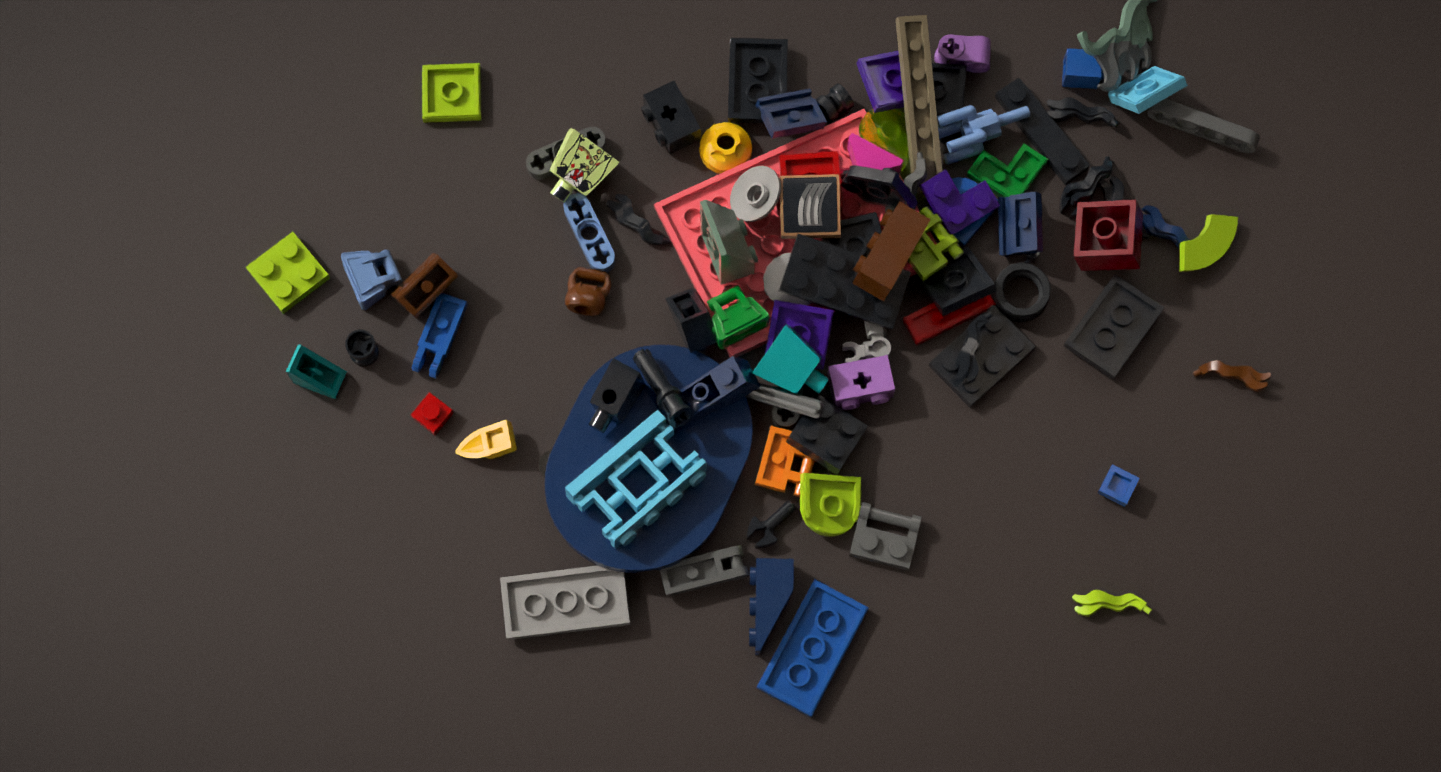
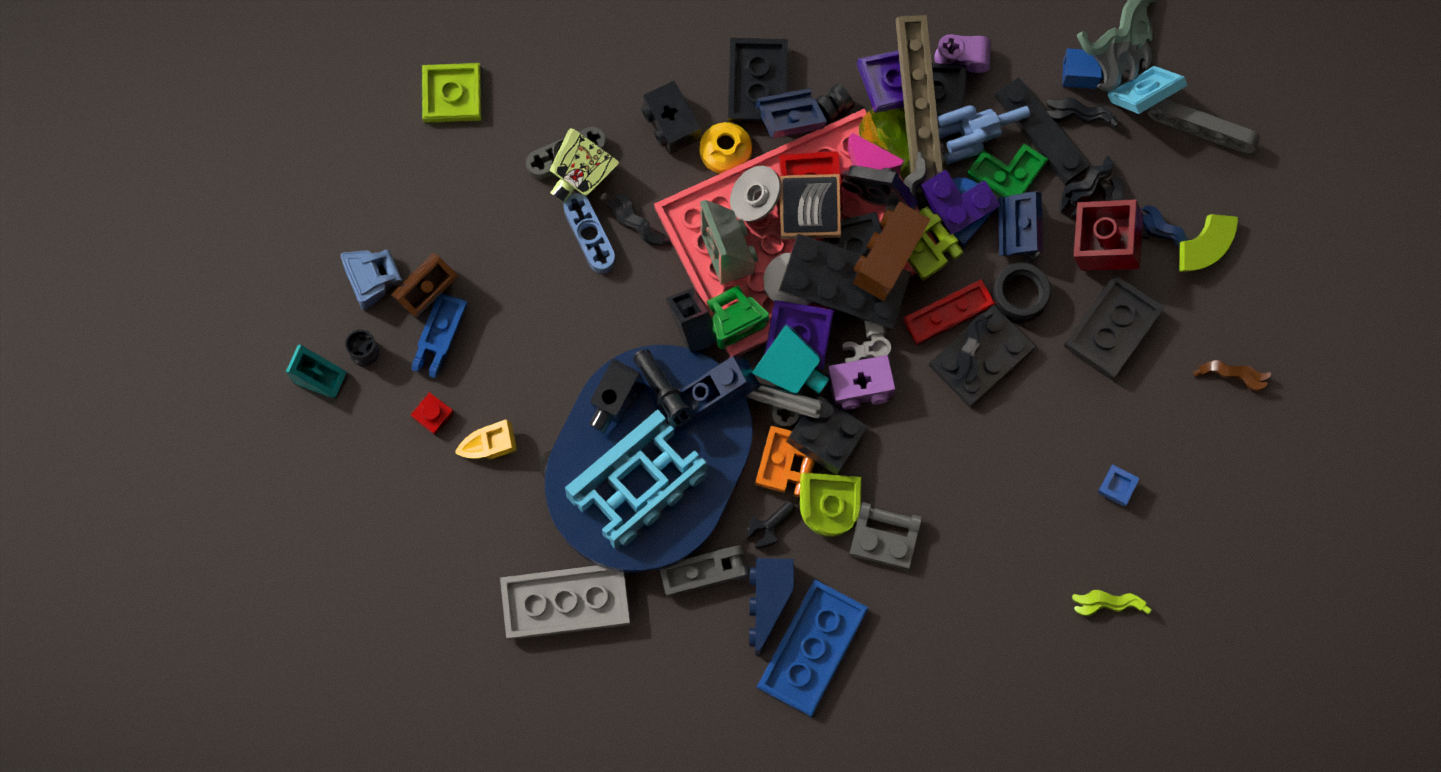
lime plate [246,232,330,314] -> none
reddish brown piece [565,267,612,316] -> none
black plate [916,247,996,316] -> none

